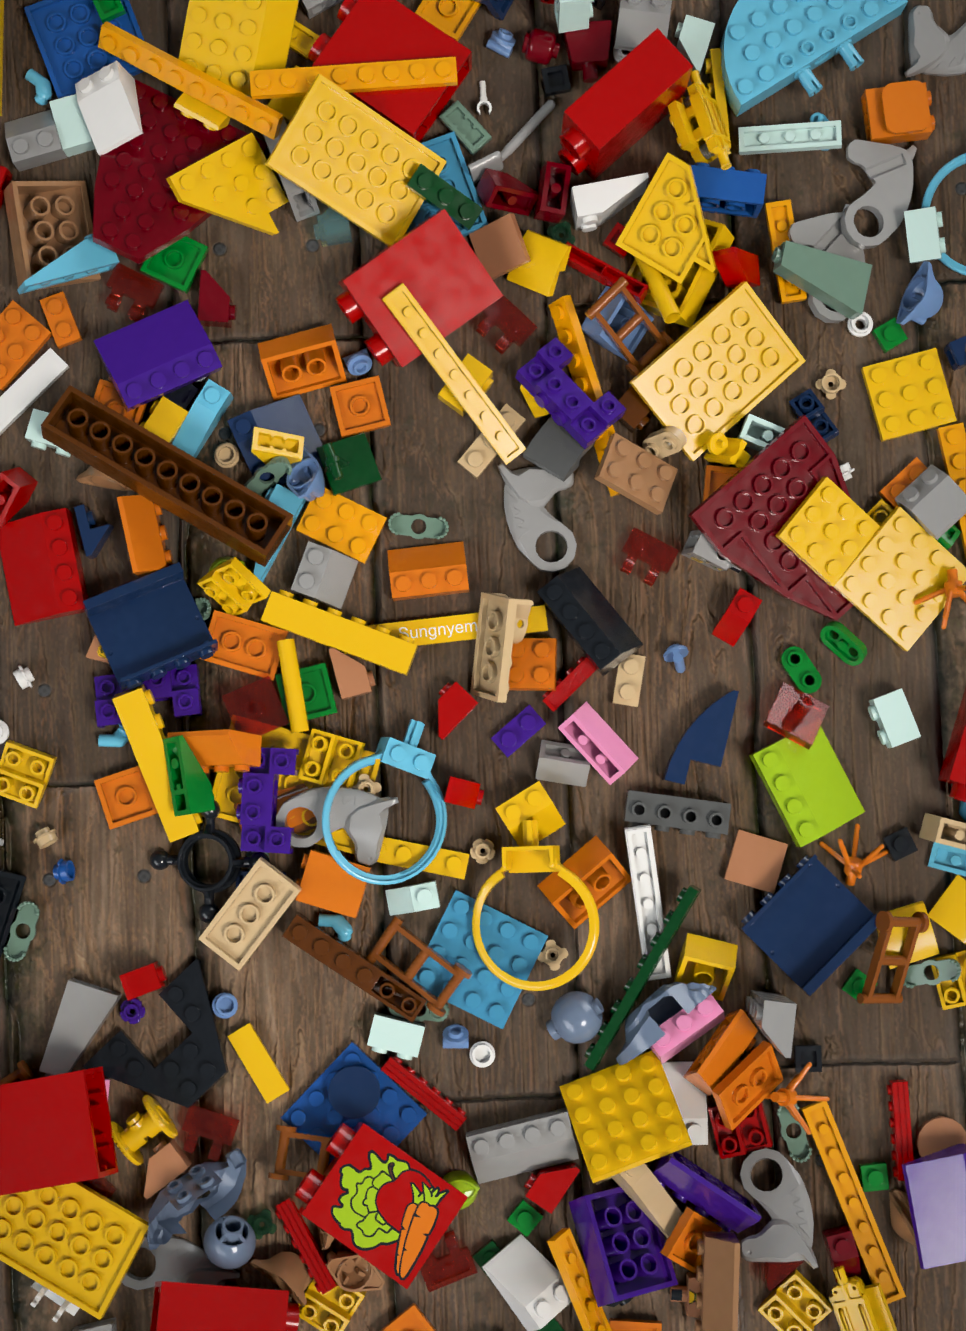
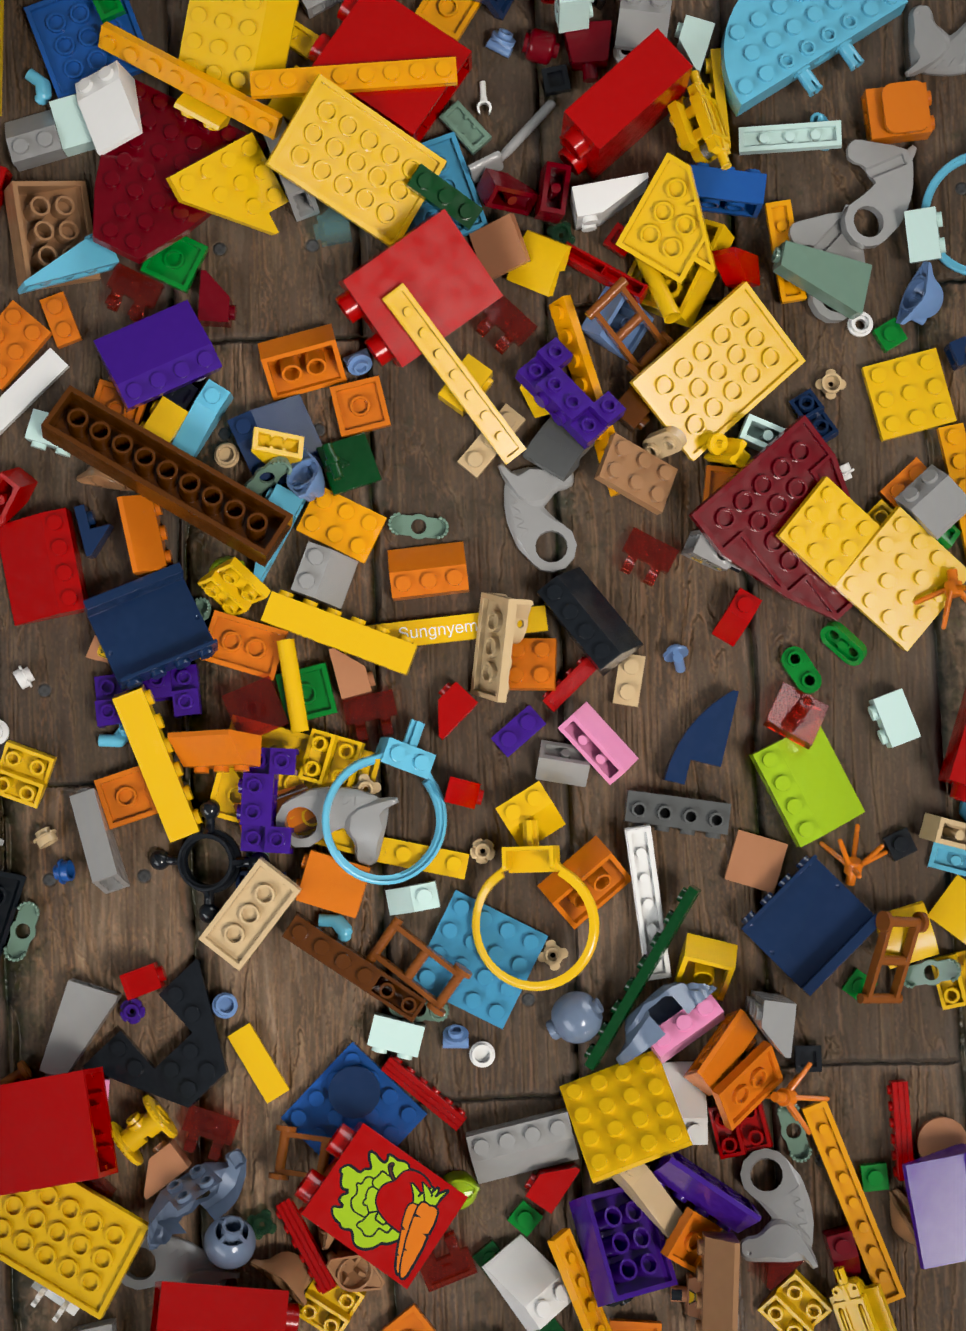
green slope [163,735,215,817] -> none
none -> light grey slope [69,788,130,894]
none -> clear red plate [342,689,398,742]

